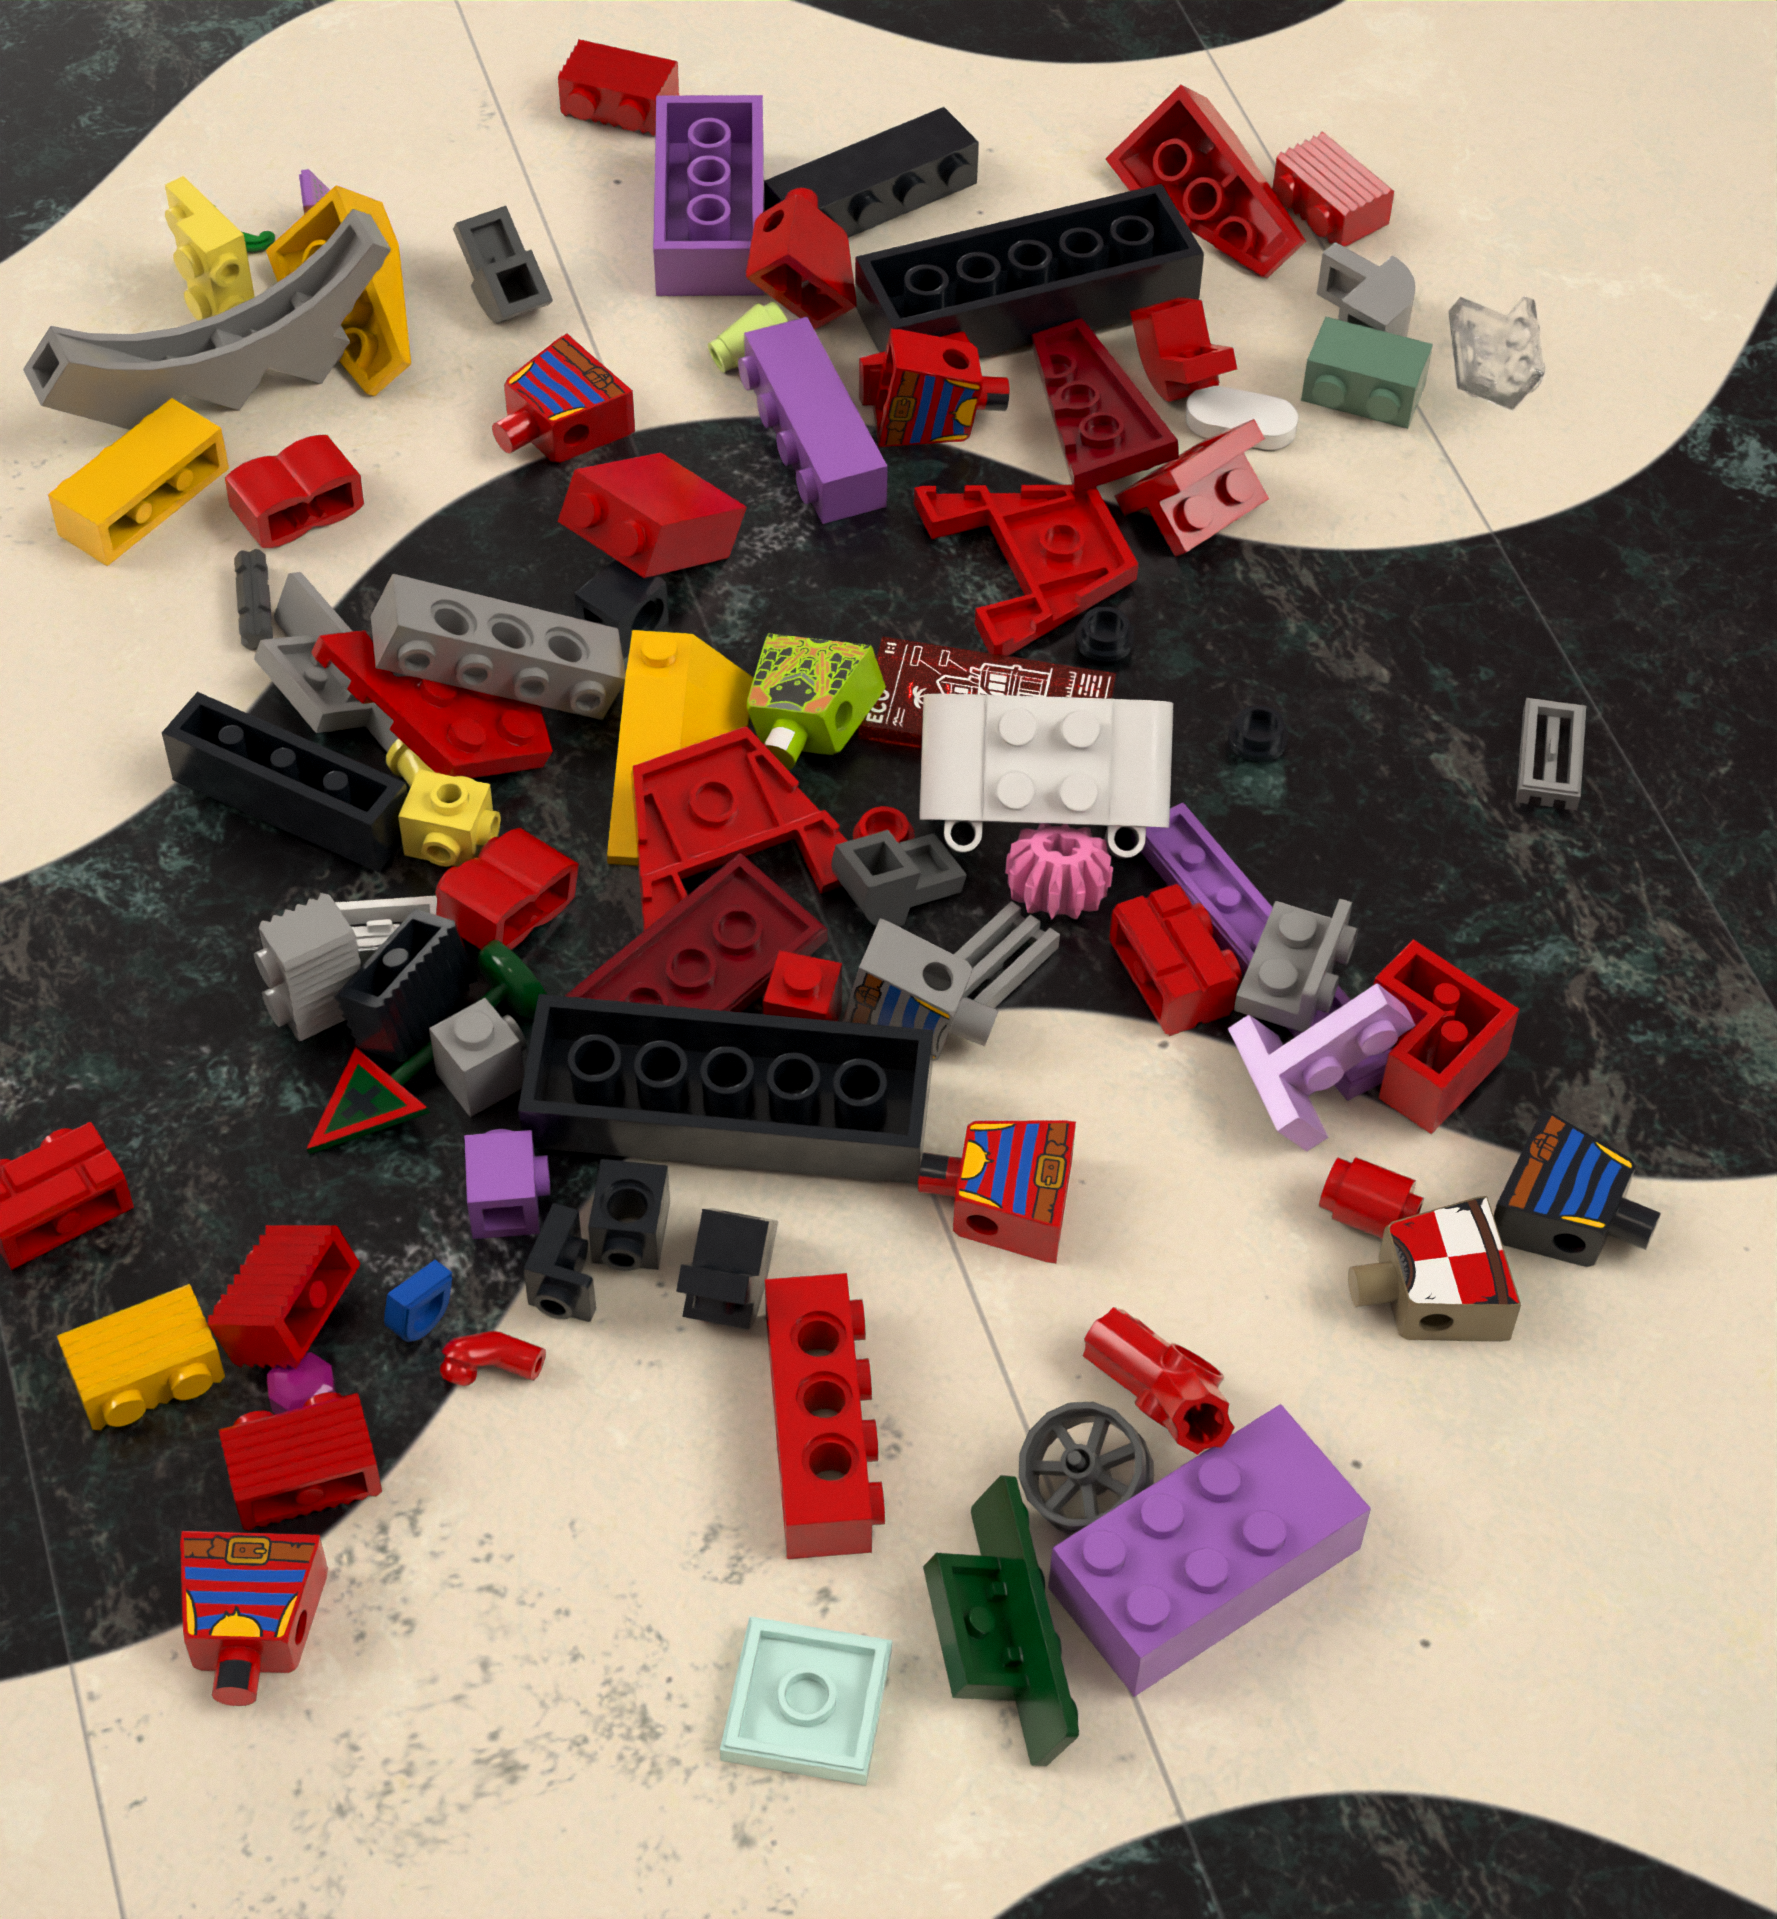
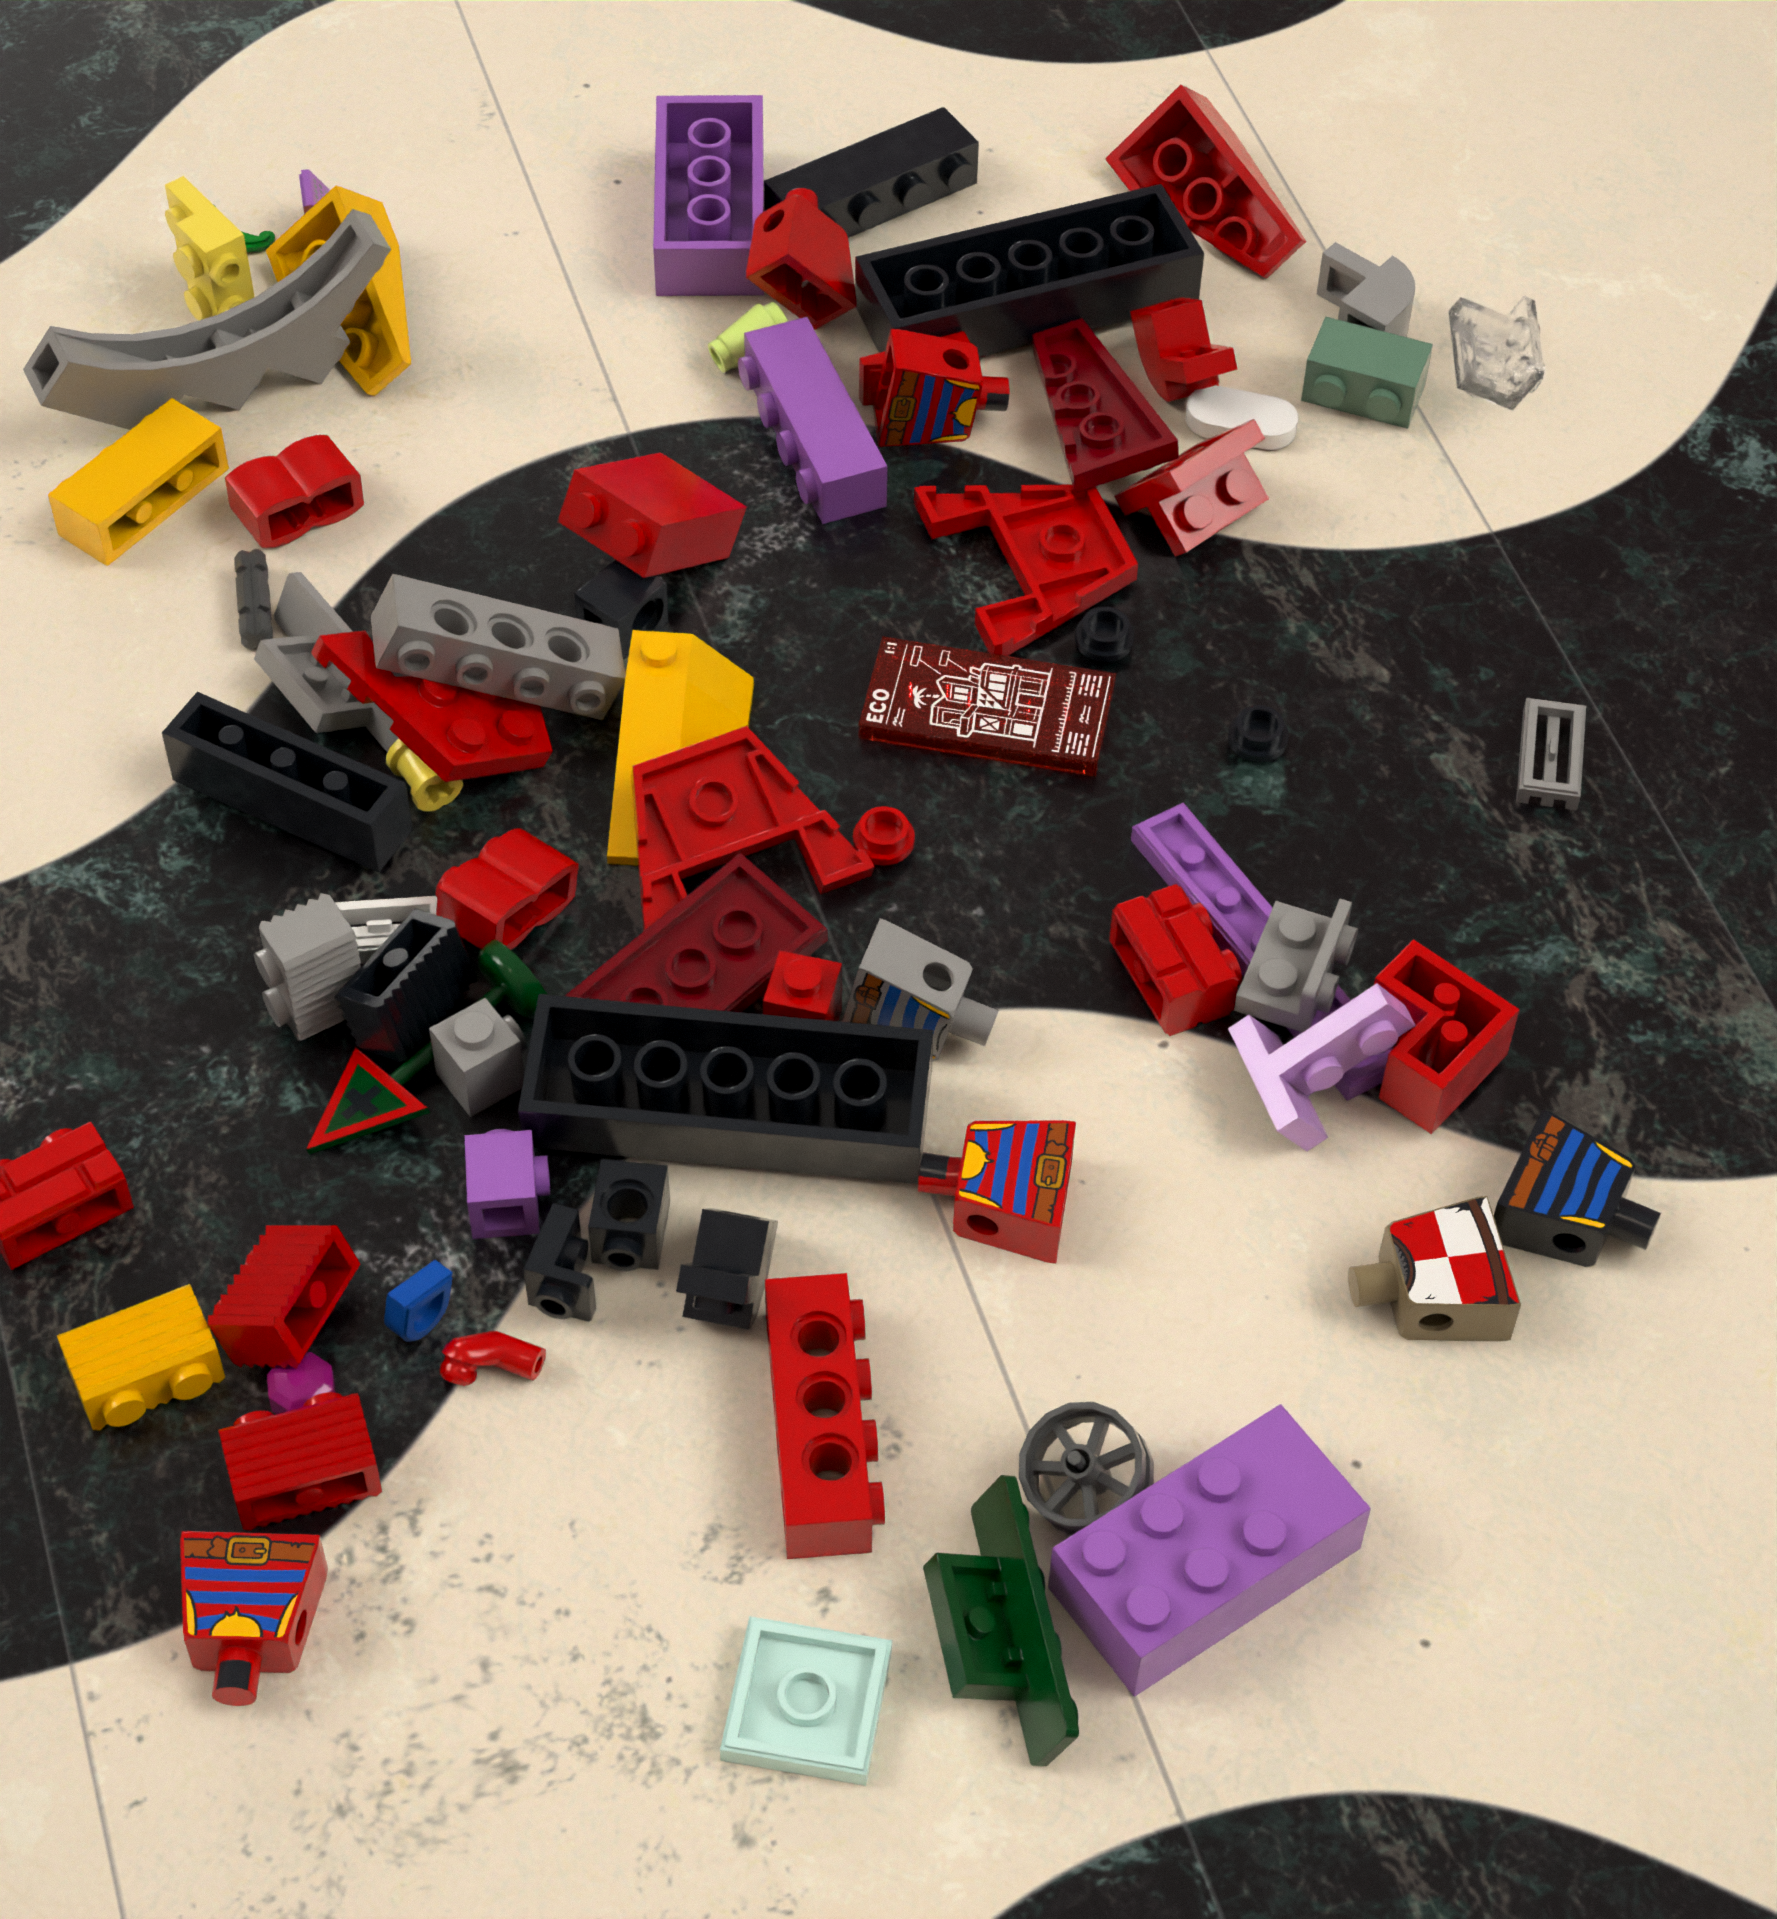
light yellow brick [398,769,501,867] -> none
dark grey brick [453,206,553,323] -> none
red torso [492,333,635,463] -> none
red brick [558,39,679,136] -> none
lime torso [747,633,886,770] -> none
dark grey brick [831,830,967,926] -> none
white container [920,694,1173,858] -> none
light grey tile [954,901,1060,1008] -> none
bright pink gear [1005,824,1113,920] -> none
red piece [1083,1307,1235,1455] -> none
brick [1272,131,1395,247] -> none
red brick [1319,1157,1424,1239] -> none

